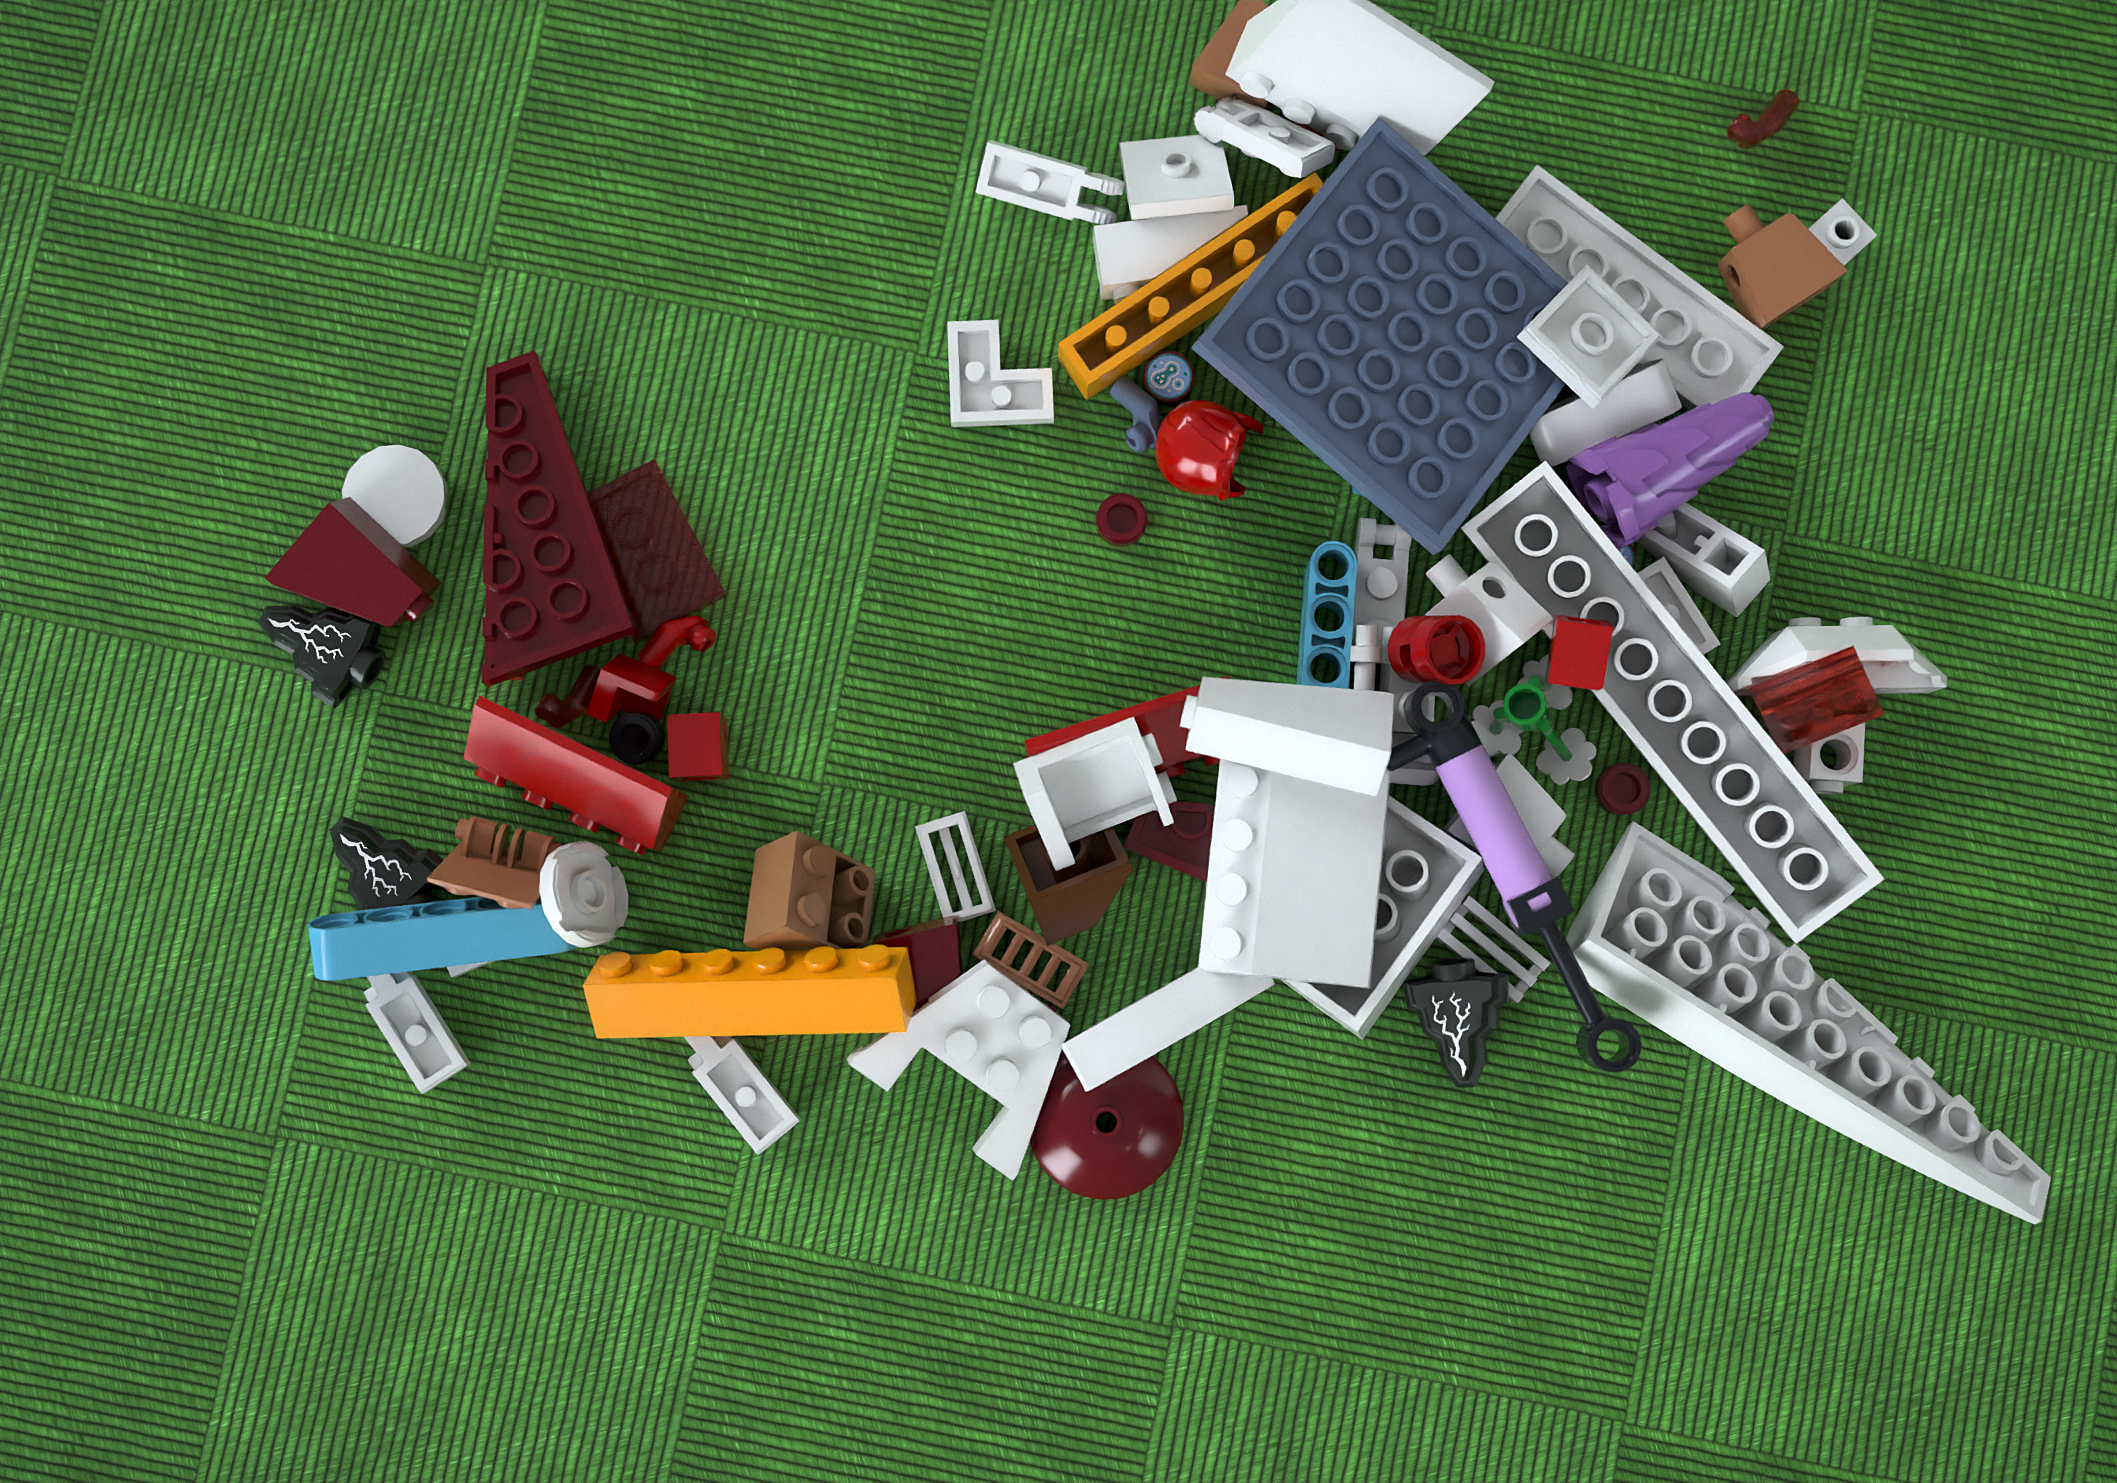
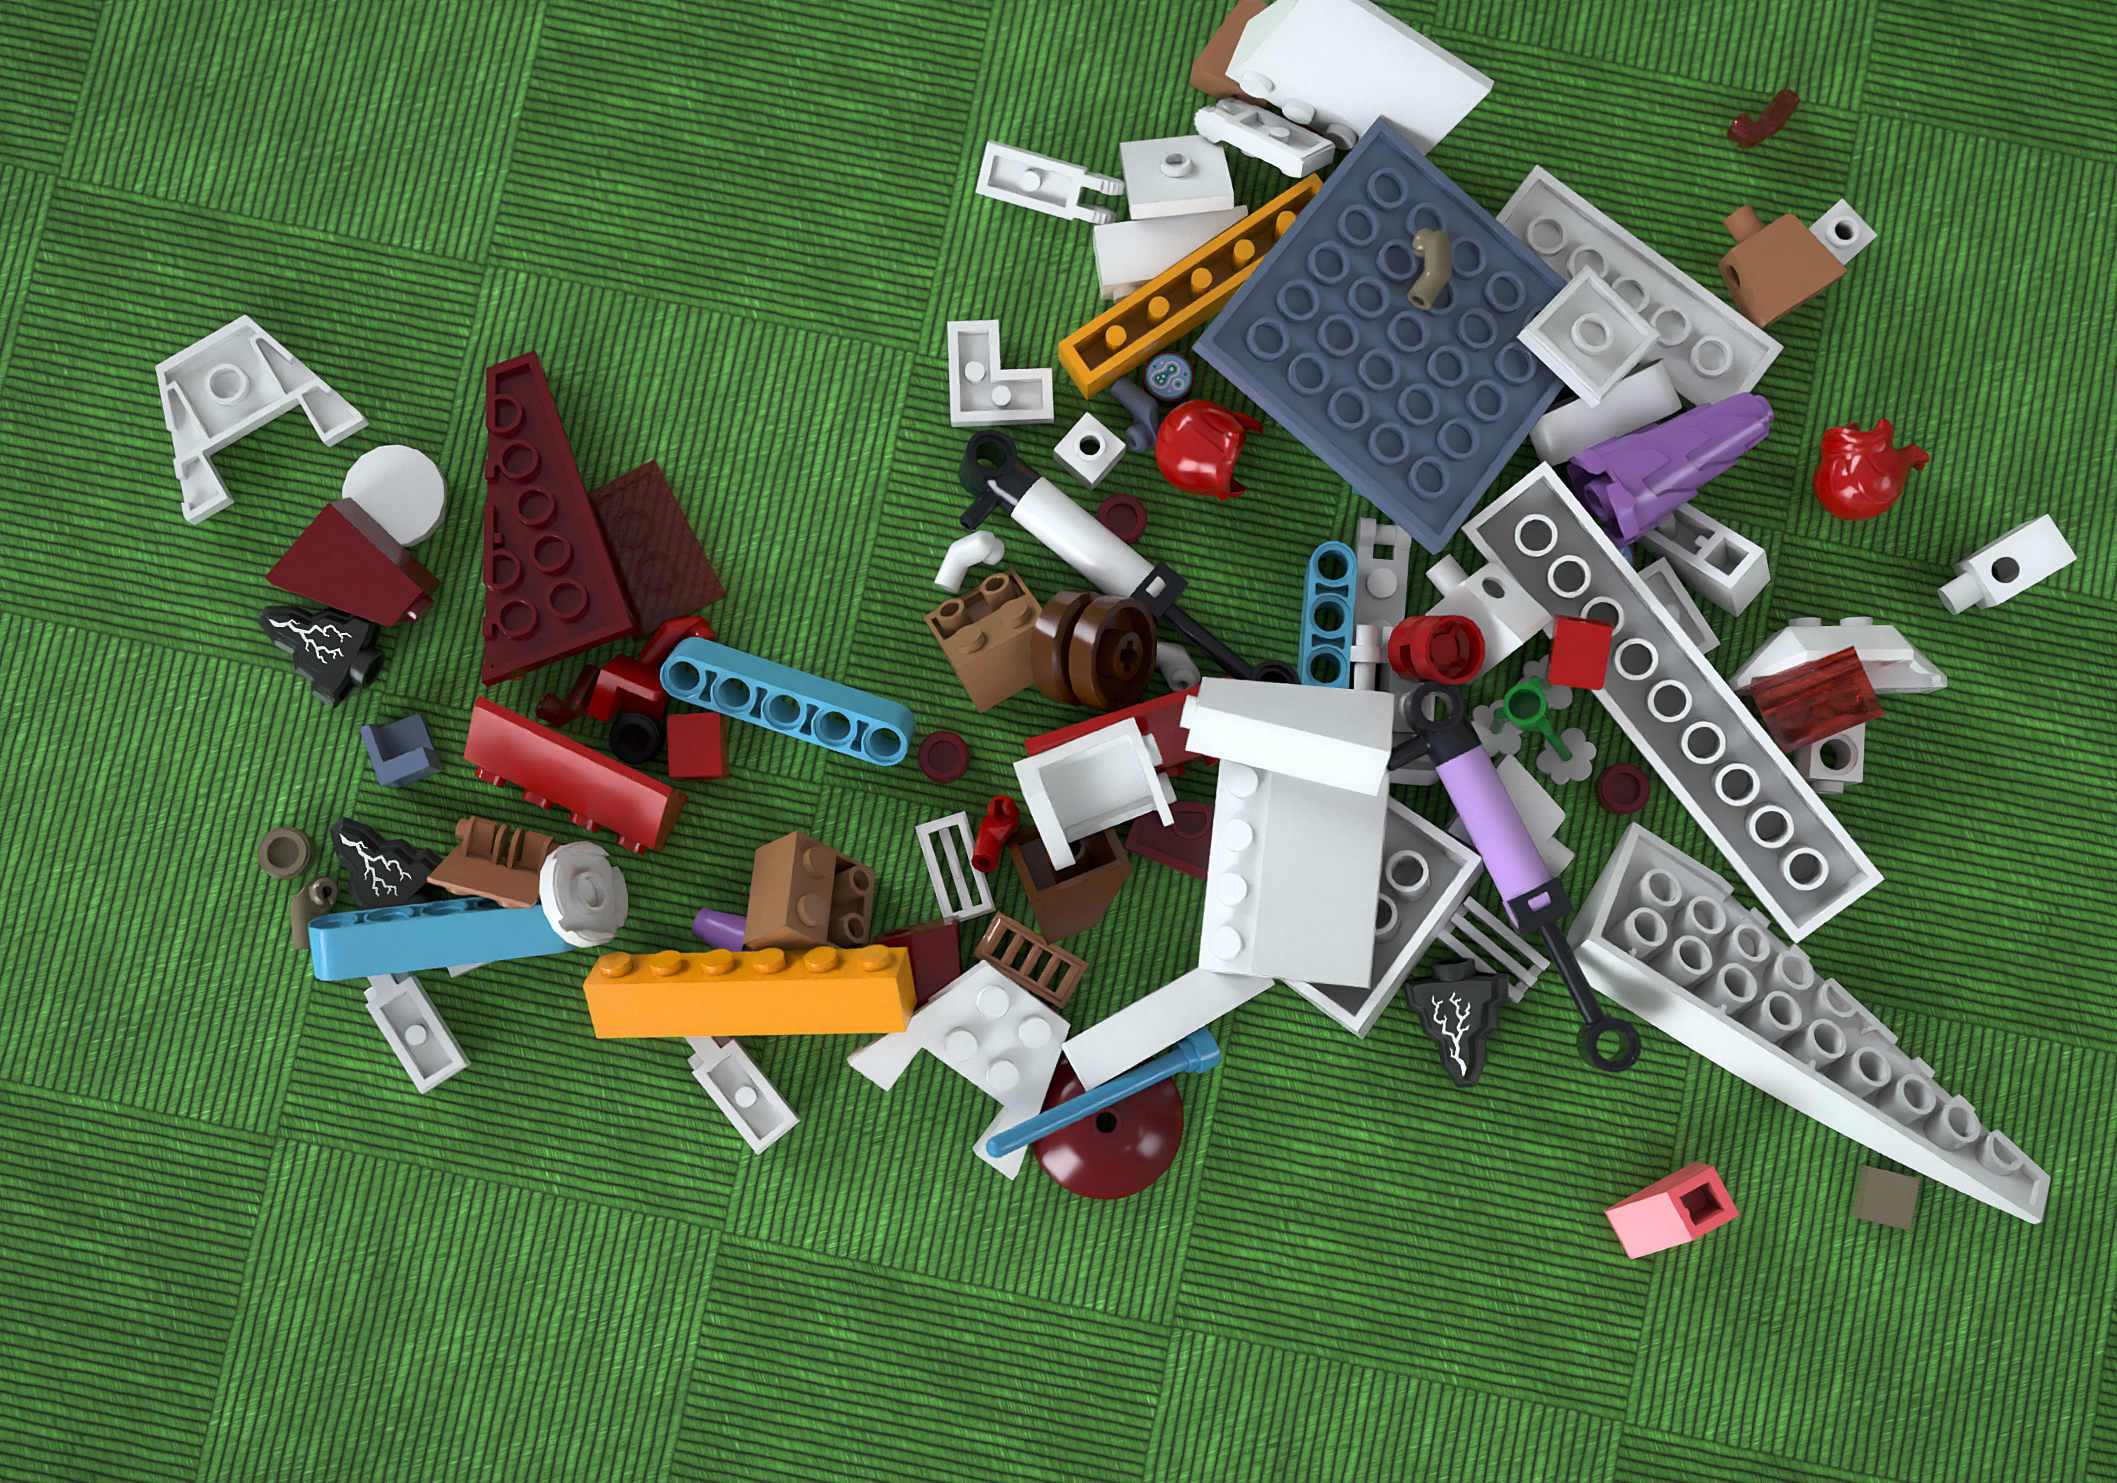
none -> white wing [155,314,369,525]
none -> dark tan tile [258,827,316,880]
none -> dark tan arm [290,876,340,950]
none -> sand blue panel [360,714,443,790]
none -> medium azure beam [660,637,916,766]
none -> medium lavender cone [691,907,757,952]
none -> dark red tile [917,731,970,784]
none -> medium nougat slope [923,567,1043,714]
none -> white arm [934,530,1005,594]
none -> piece [958,429,1301,685]
none -> red arm [971,795,1021,873]
none -> dark azure piece [986,1027,1221,1158]
none -> reddish brown wheel [1030,589,1157,713]
none -> white plate [1053,412,1126,492]
none -> white arm [1155,641,1201,693]
none -> dark tan arm [1407,228,1452,310]
none -> coral slope [1603,1161,1740,1259]
none -> red hair [1812,418,1929,521]
none -> dark tan tile [1852,1165,1921,1231]
none -> white torso [1937,514,2078,615]

